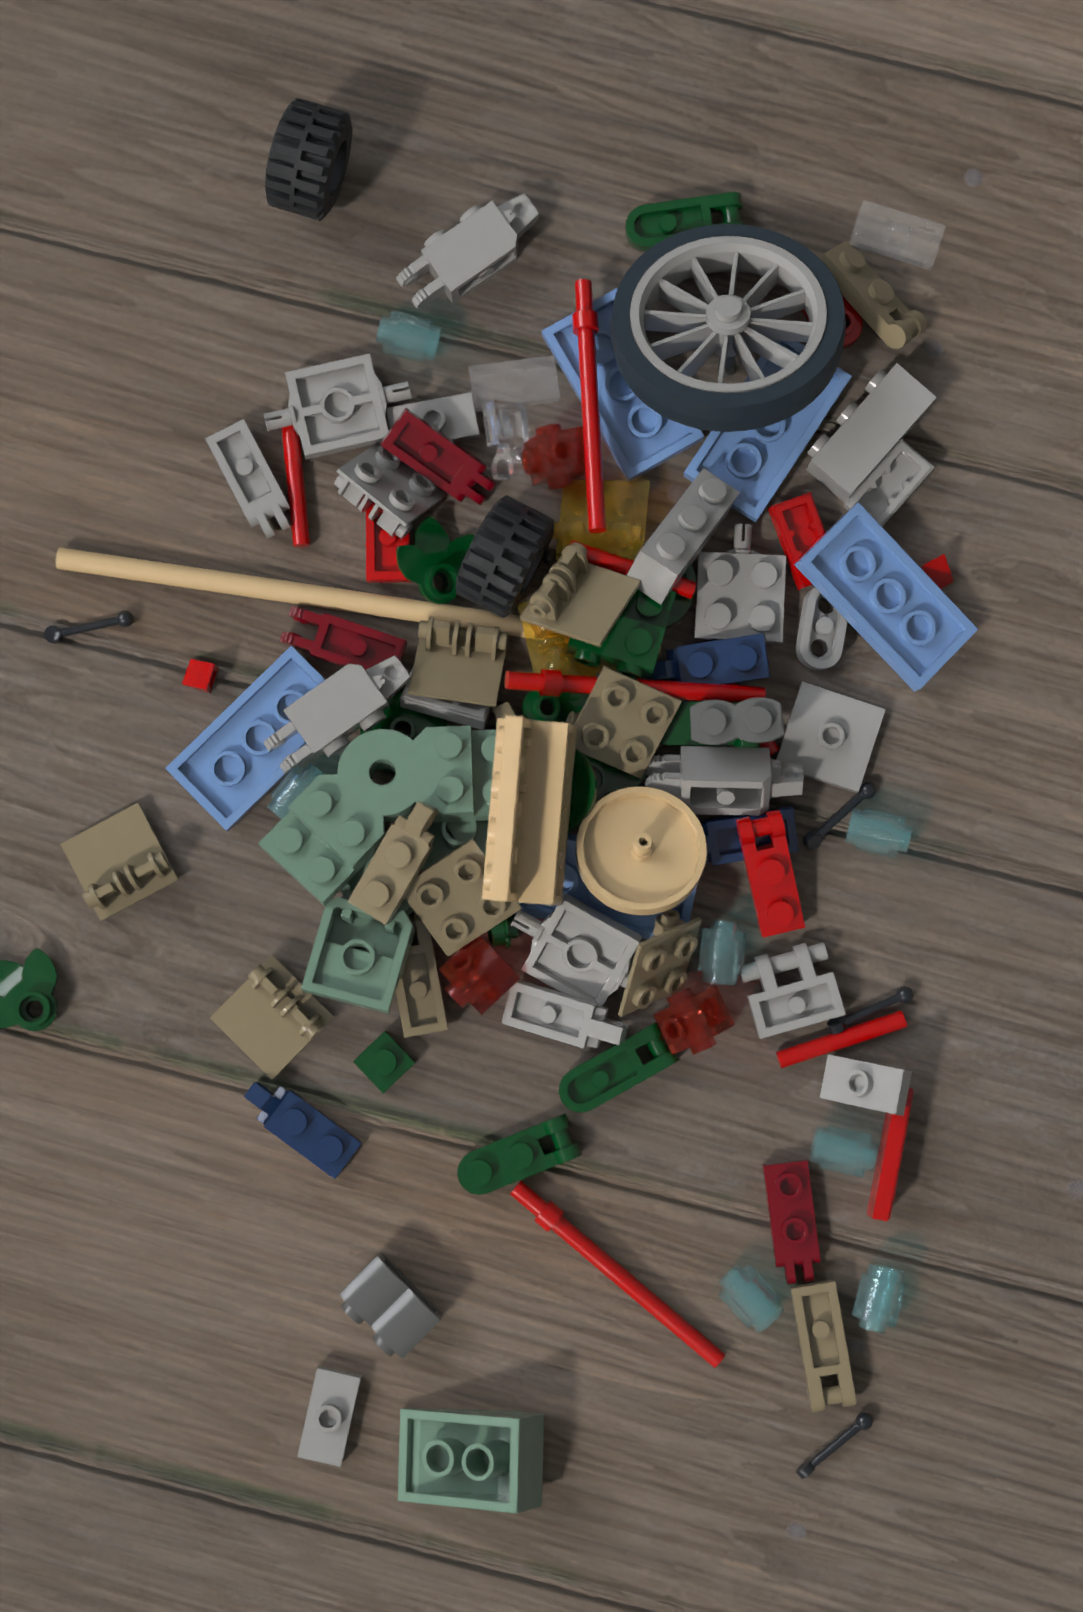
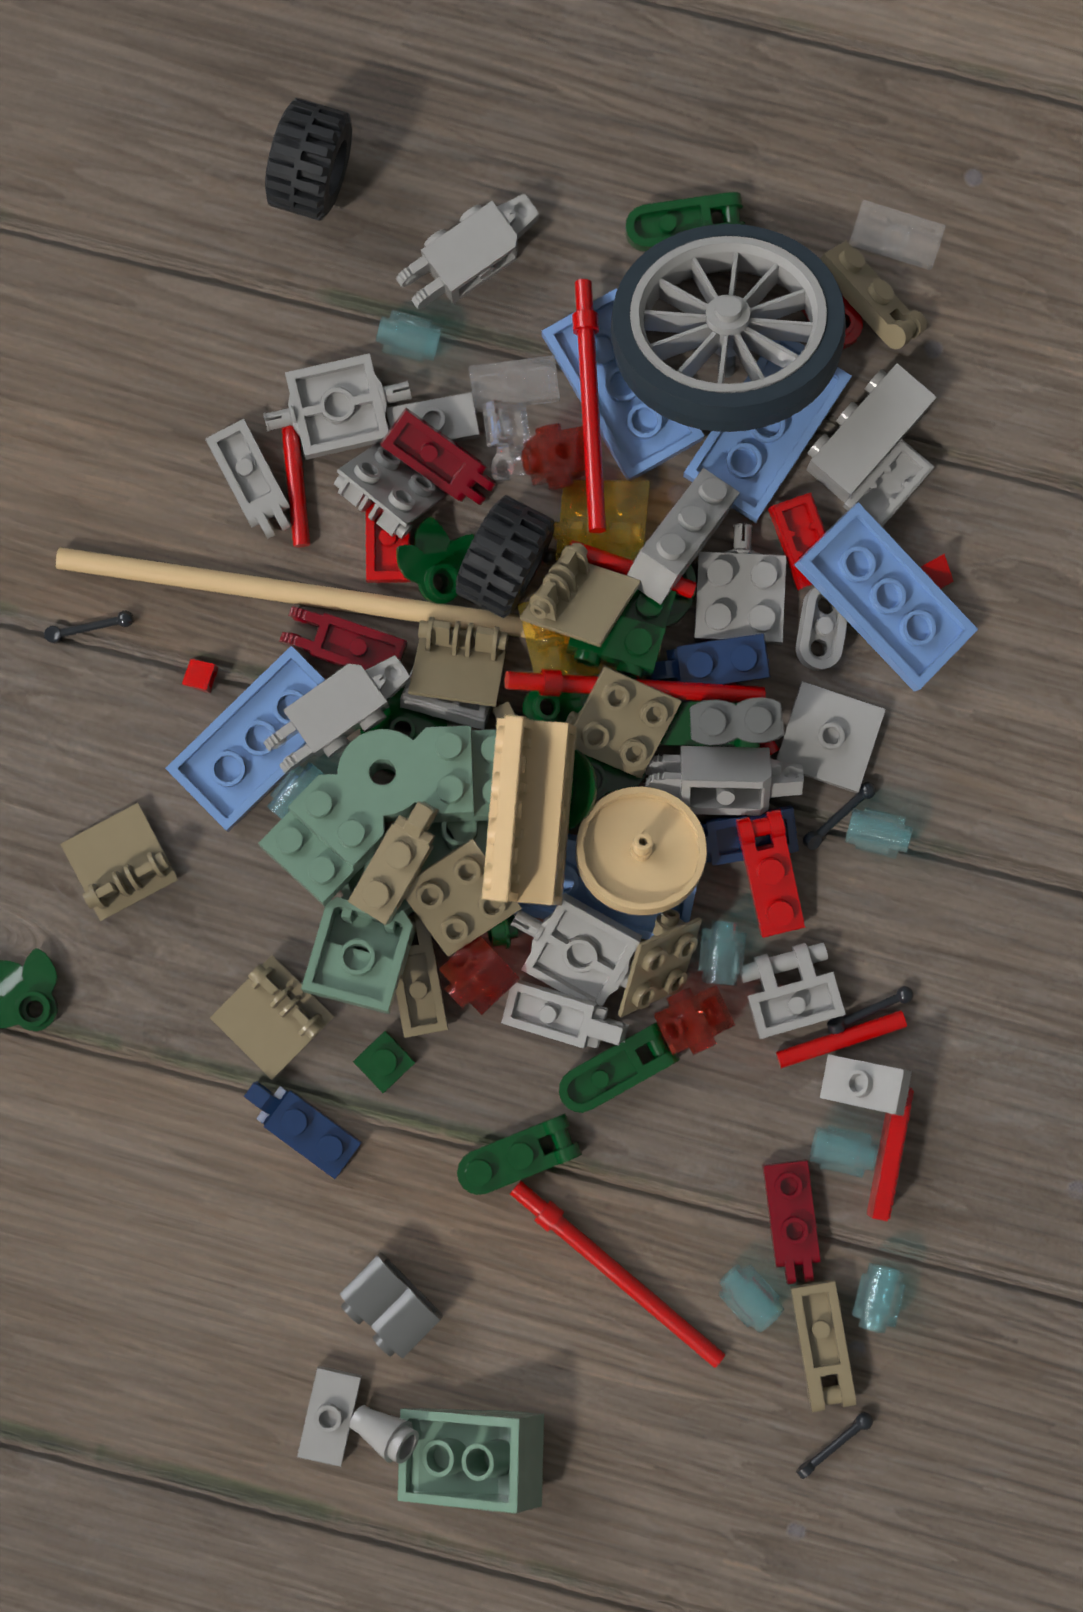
none -> light grey cone [350,1405,419,1464]

